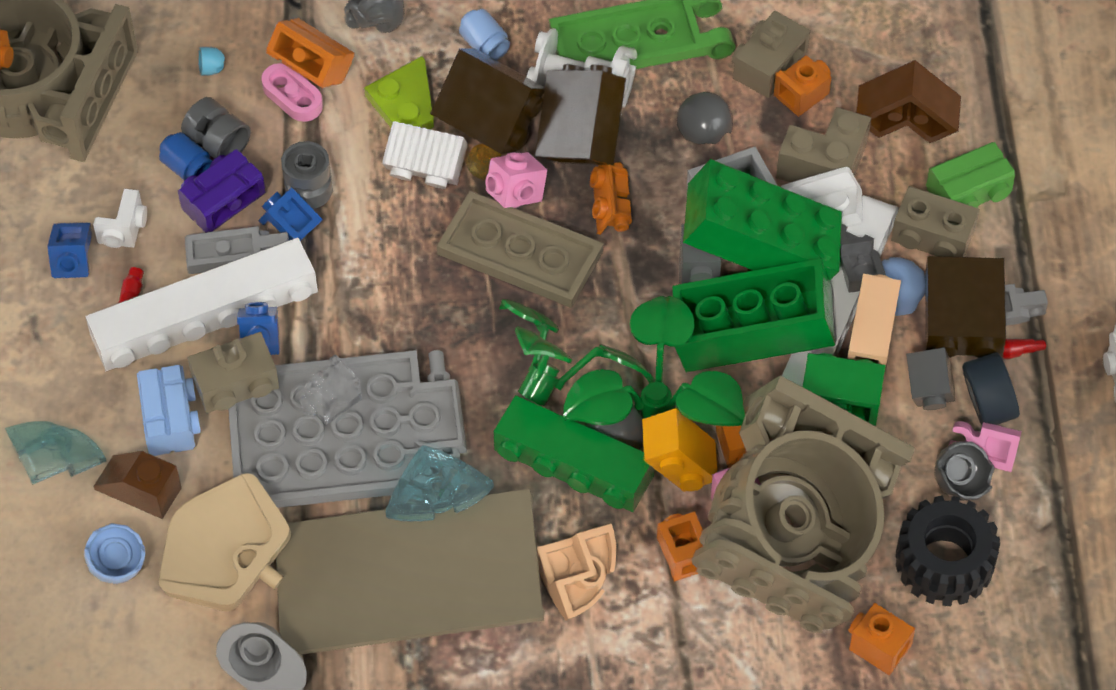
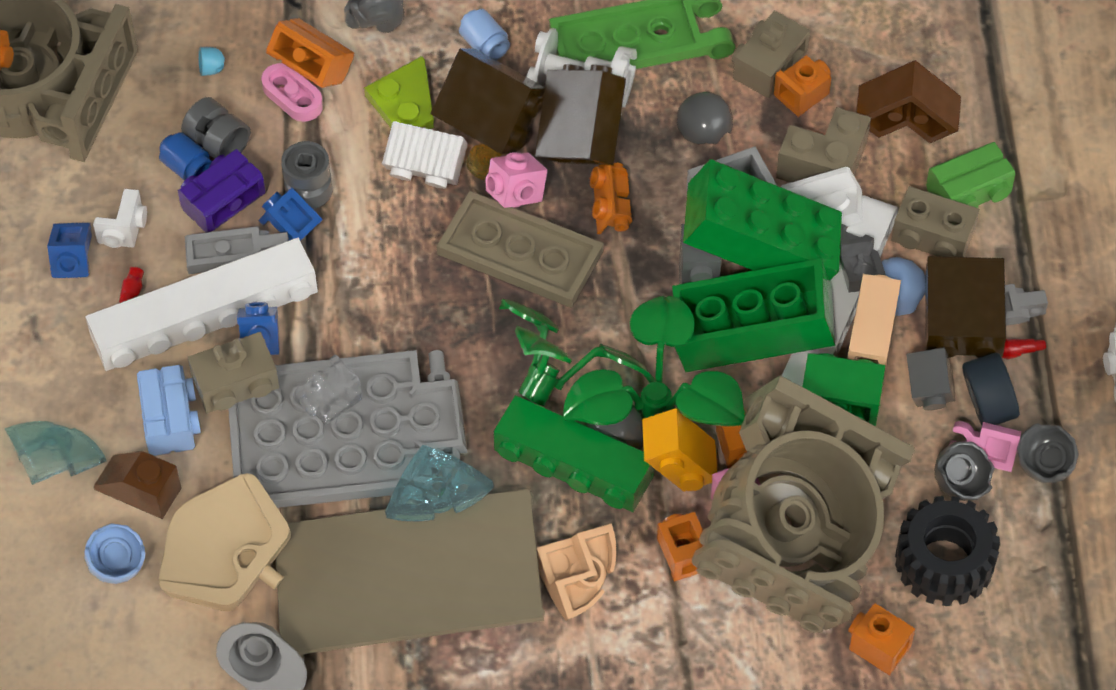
none -> dark grey hair [1017,423,1079,483]

